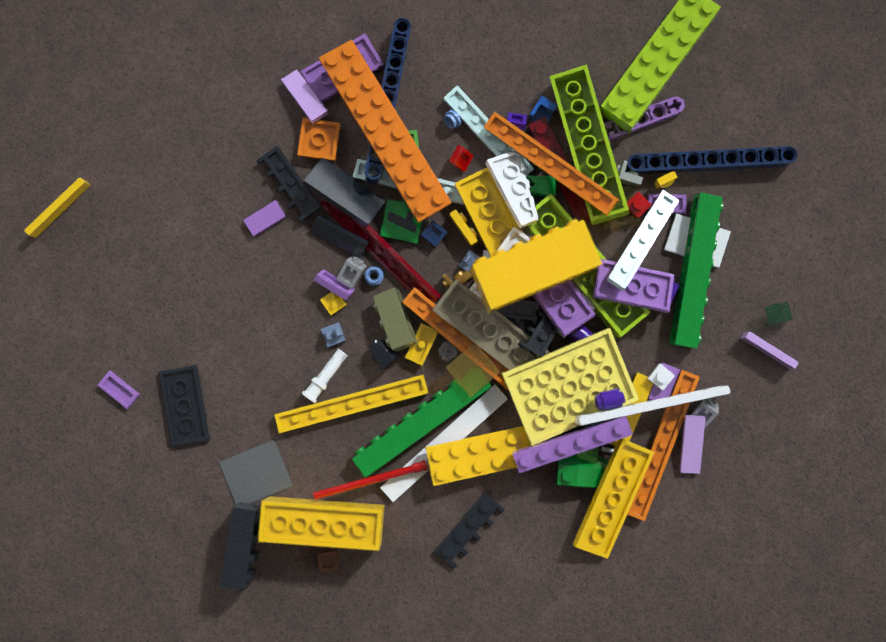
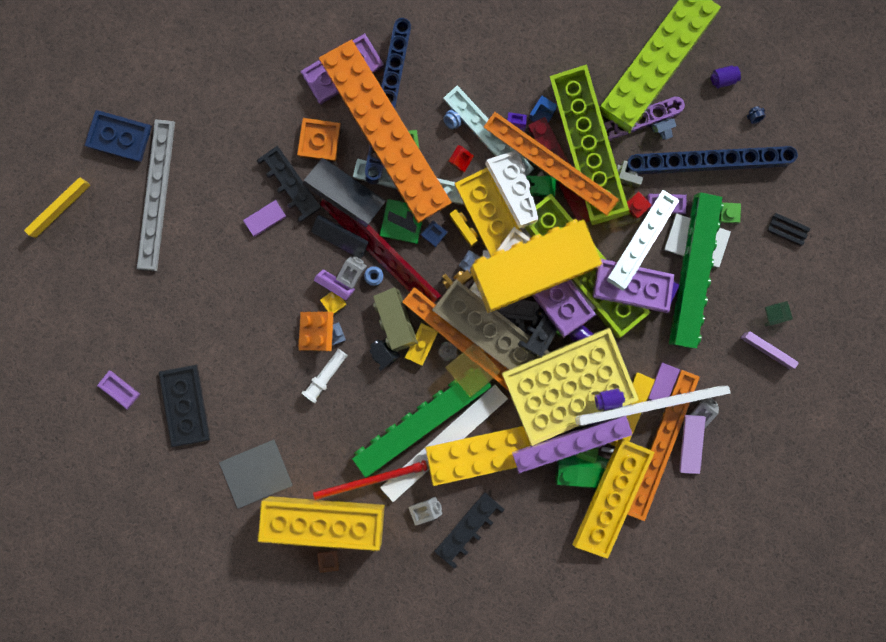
black brick [220,502,261,590] -> none
yellow plate [274,375,428,433] -> none
lavender tile [281,70,328,124] -> none
white plate [647,364,675,391] -> none
yellow tile [654,171,677,189] -> none
none -> dark blue plate [85,110,152,162]
none -> light grey tile [137,119,175,271]
none -> orange plate [299,312,333,351]
none -> light grey bracket [408,497,442,526]
none -> sand blue tile [651,118,676,140]
none -> dark purple brick [711,65,741,88]
none -> bright green plate [720,202,741,223]
none -> dark blue plate [747,106,766,124]
none -> black tile [766,213,811,246]

